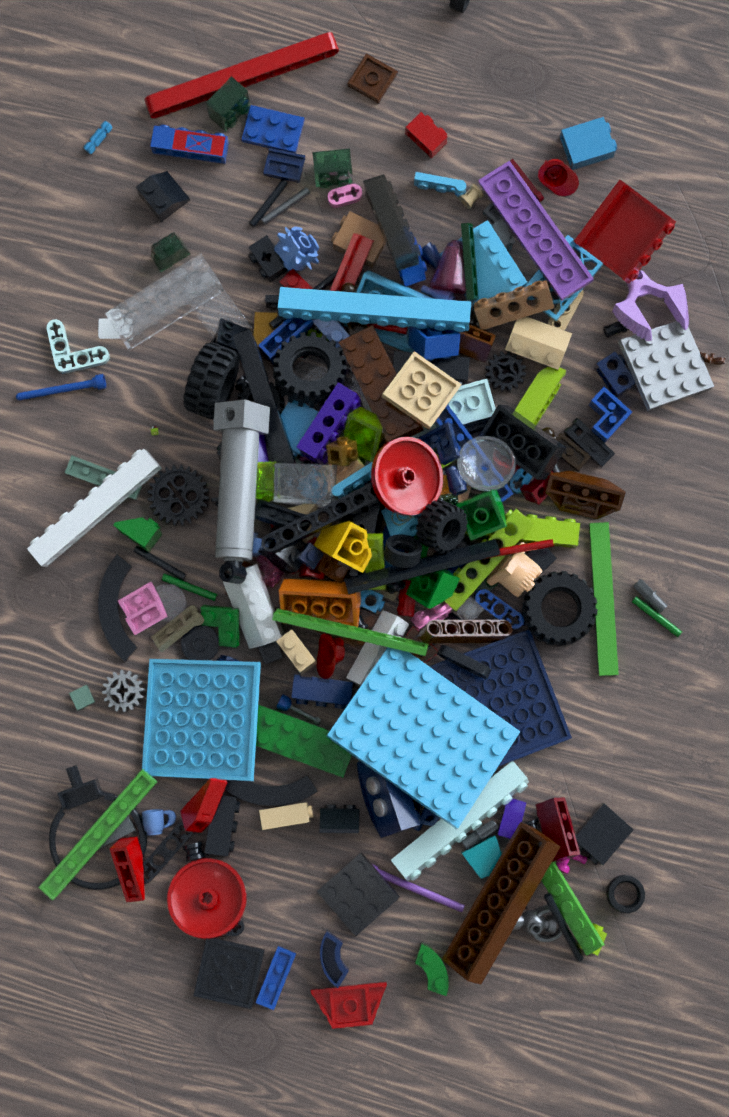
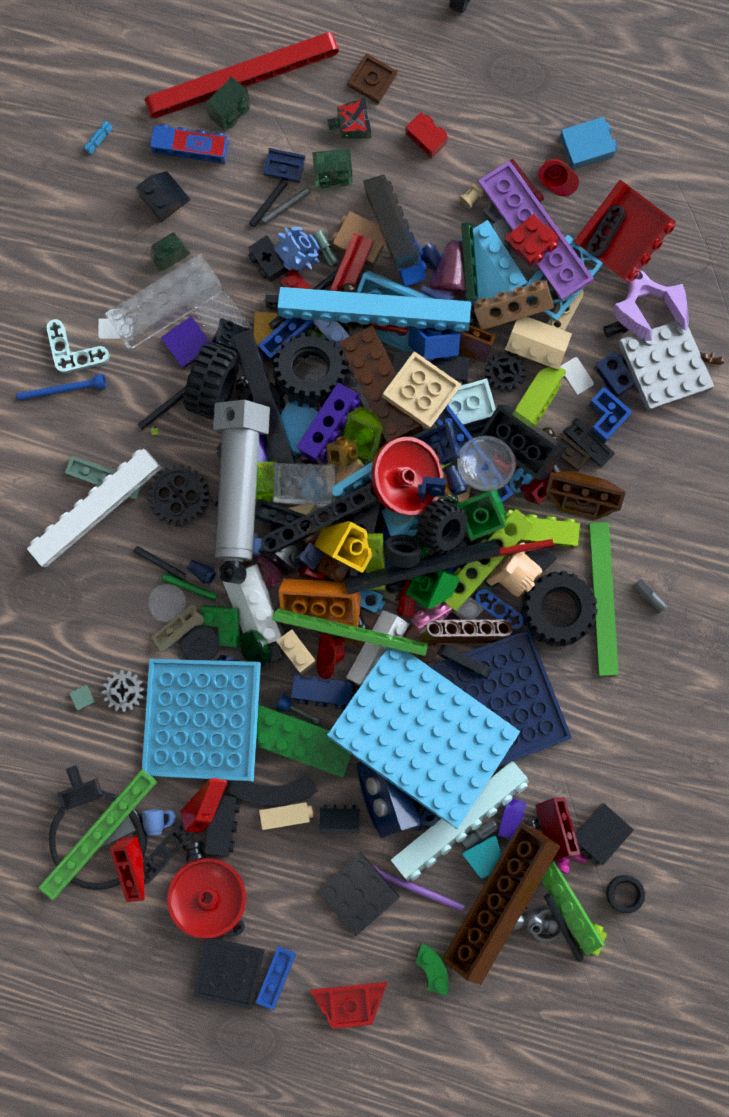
black tile [98,554,138,662] -> none
green slope [113,517,162,552] -> none
bright pink slope [118,582,167,635] -> none
blue plate [242,105,305,153] -> none
dark blue brick [320,930,349,988] -> none
bright pink beam [328,184,362,208] -> none
medium azure plate [414,172,466,197] -> none
green bar [632,596,682,637] -> none
none -> black bar [138,387,185,430]
none -> dark purple tile [161,316,210,368]
none -> dark blue cone [187,560,217,585]
none -> dark green tile [240,629,270,667]
none -> sand green axle [313,230,339,267]
none -> torso [327,98,371,139]
none -> dark blue bracket [417,477,446,503]
none -> red plate [505,214,559,267]
none -> white sticker [560,357,594,395]
none -> black beam [588,205,626,257]

